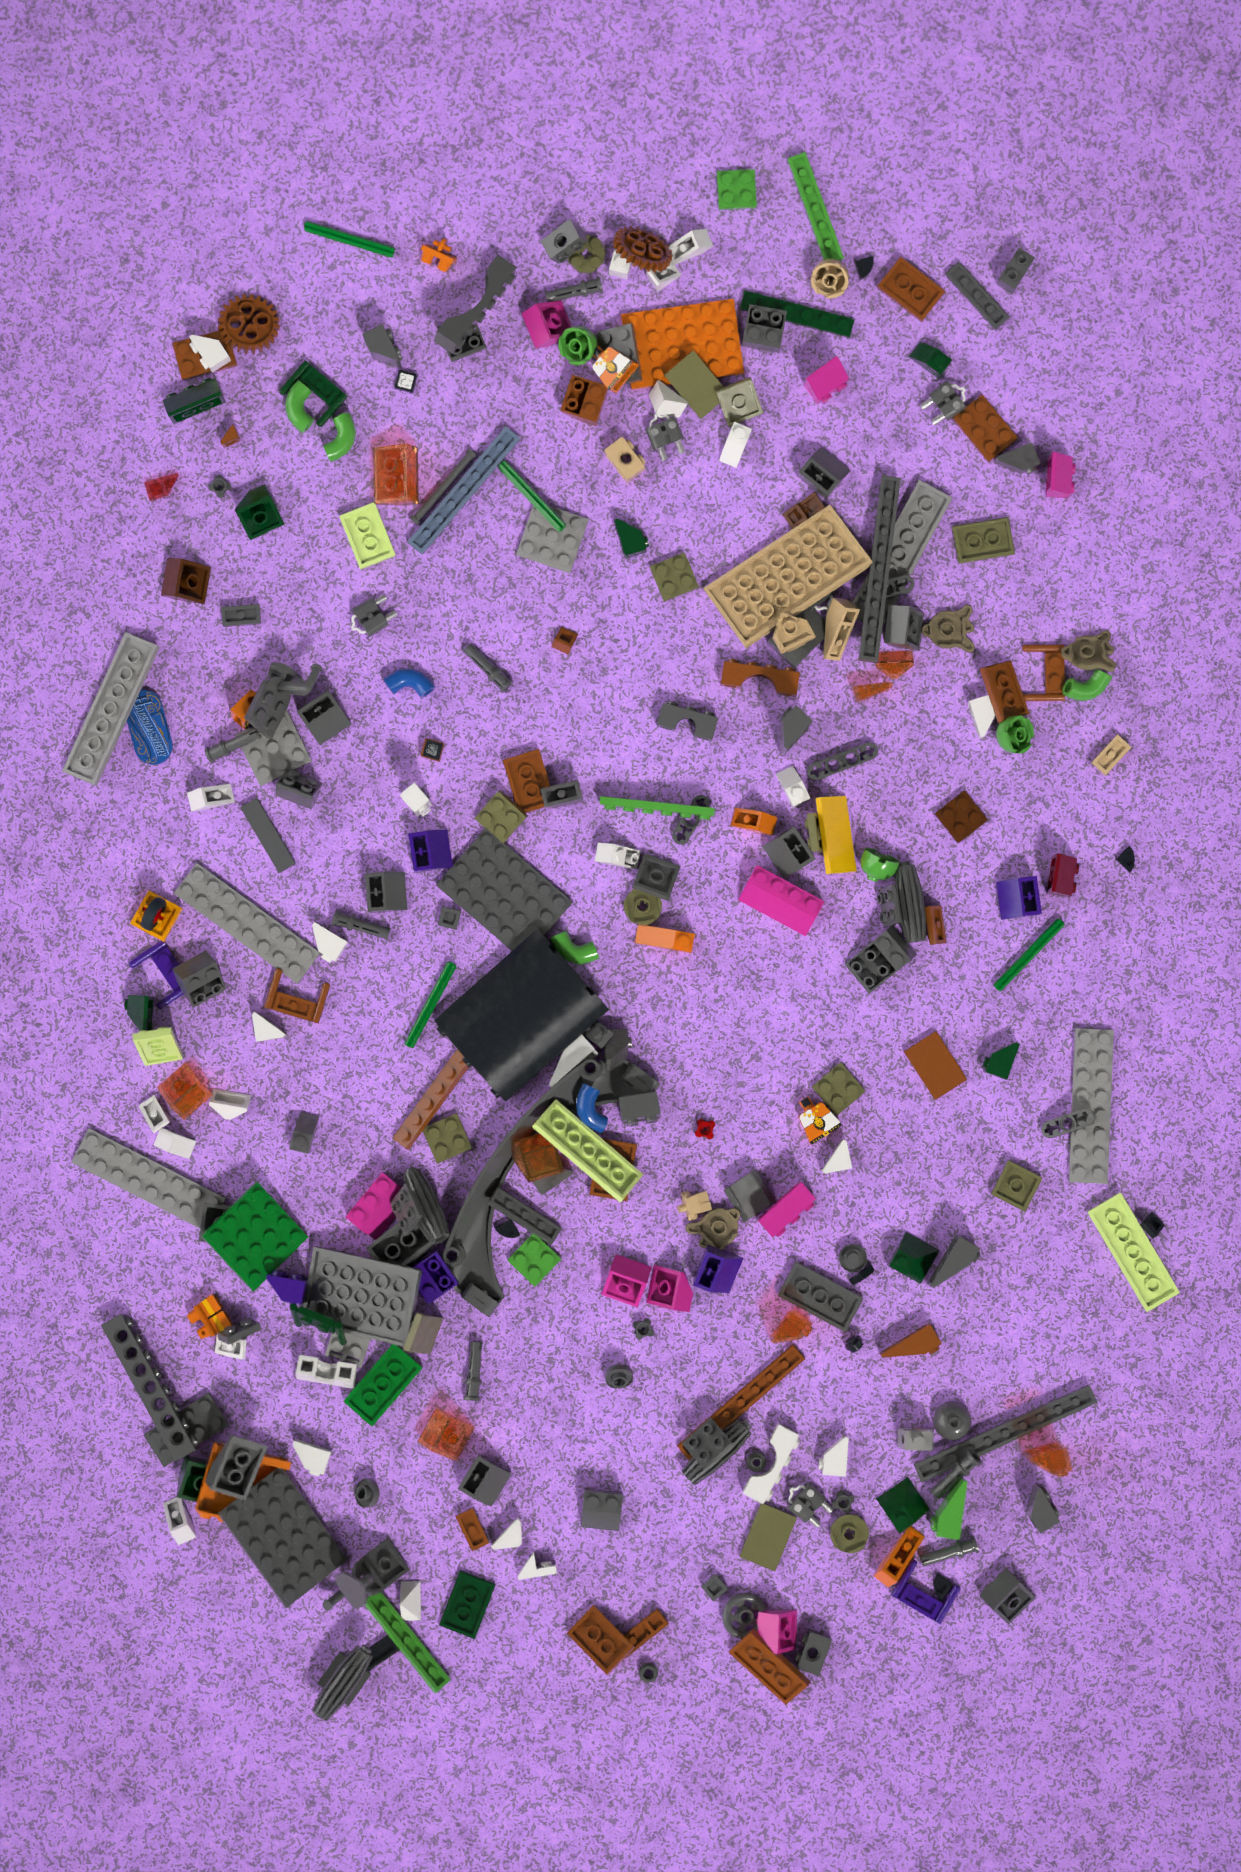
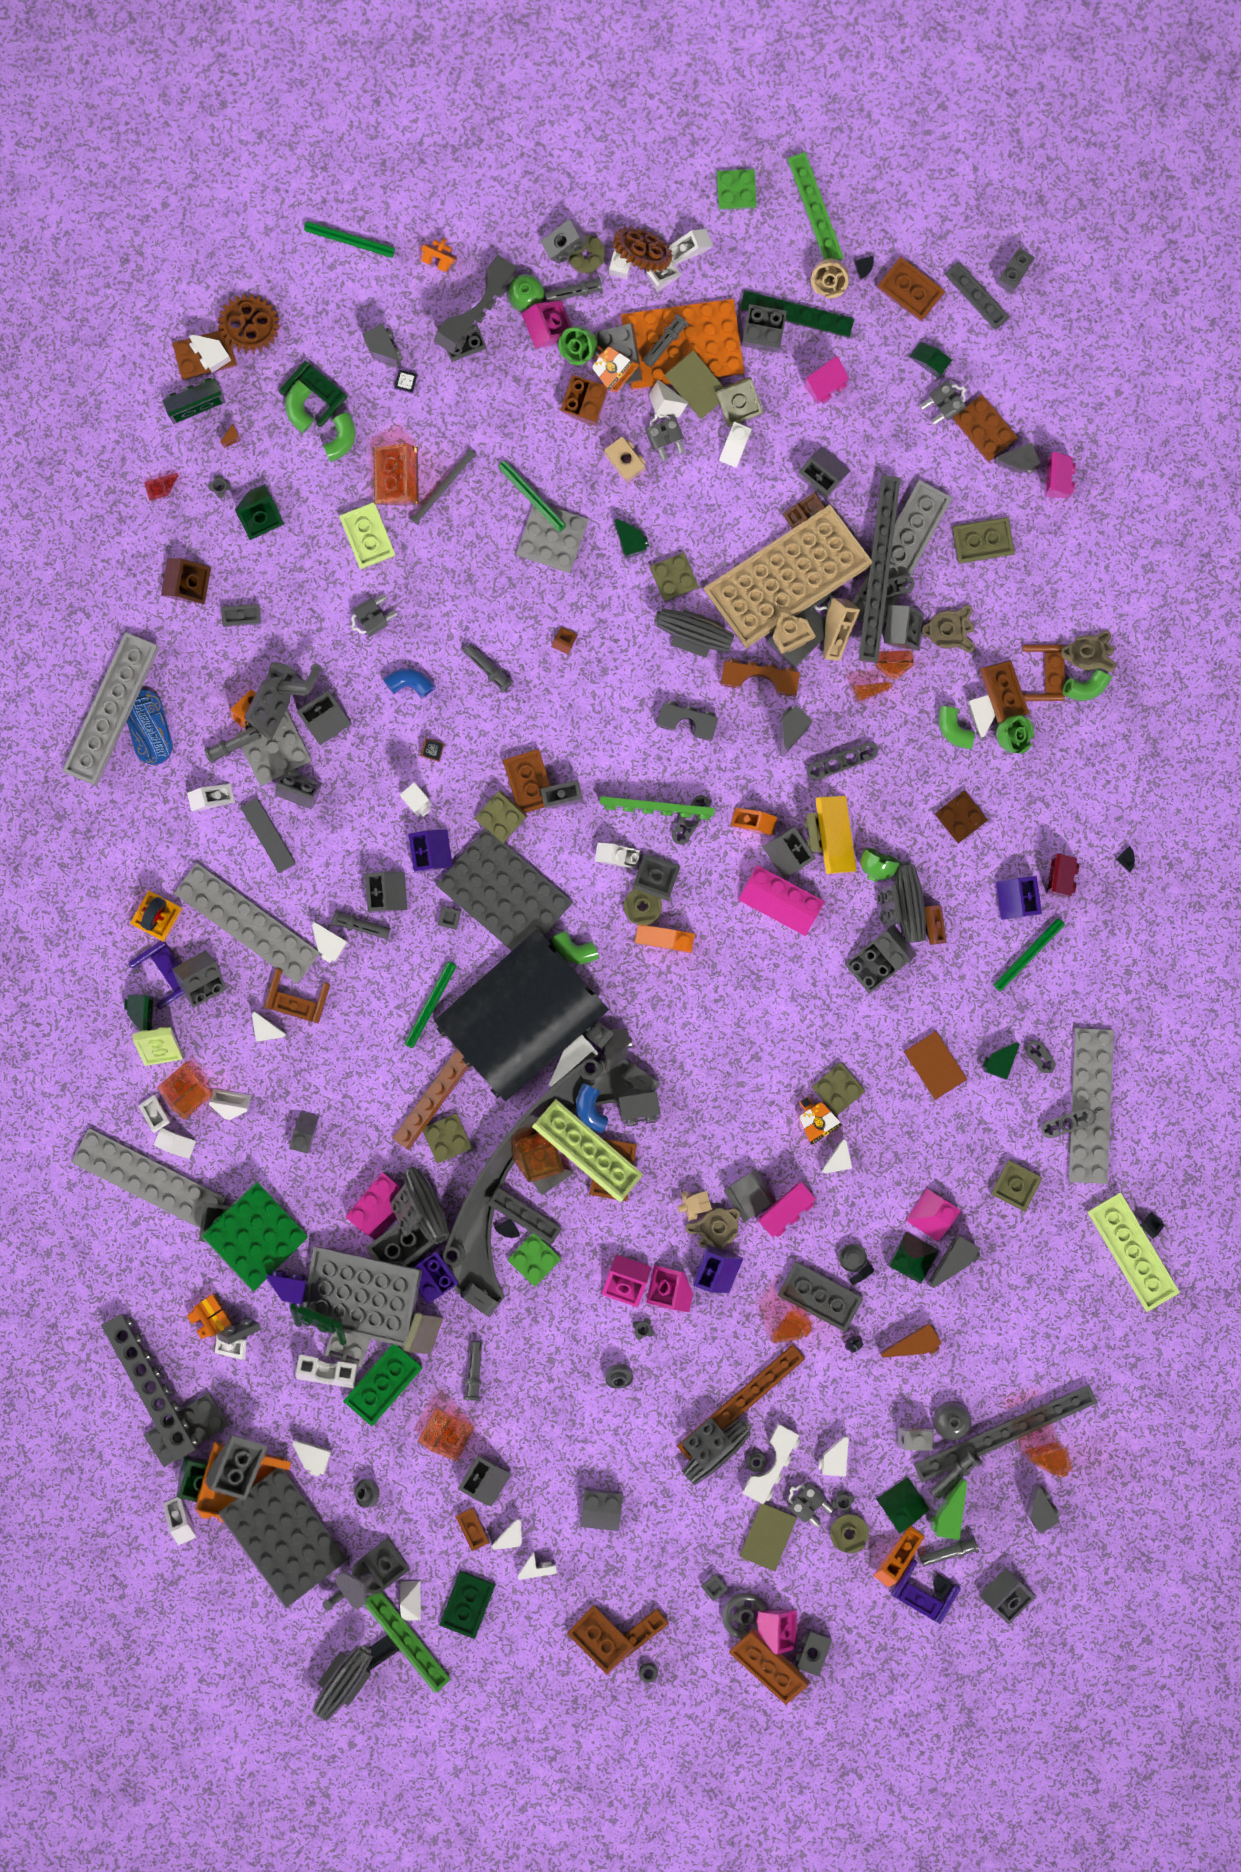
sand blue plate [408,426,520,555] -> none
red plate [695,1119,715,1139] -> none
white slope [776,766,810,808] -> none
tan plate [1091,734,1131,776] -> none
none -> bright green cylinder [507,274,545,312]
none -> dark grey pin [642,314,689,368]
none -> dark grey plate [654,608,735,658]
none -> dark pink slope [906,1189,961,1242]
none -> bright green cylinder [939,706,975,750]
none -> dark grey beam [1026,1041,1056,1073]

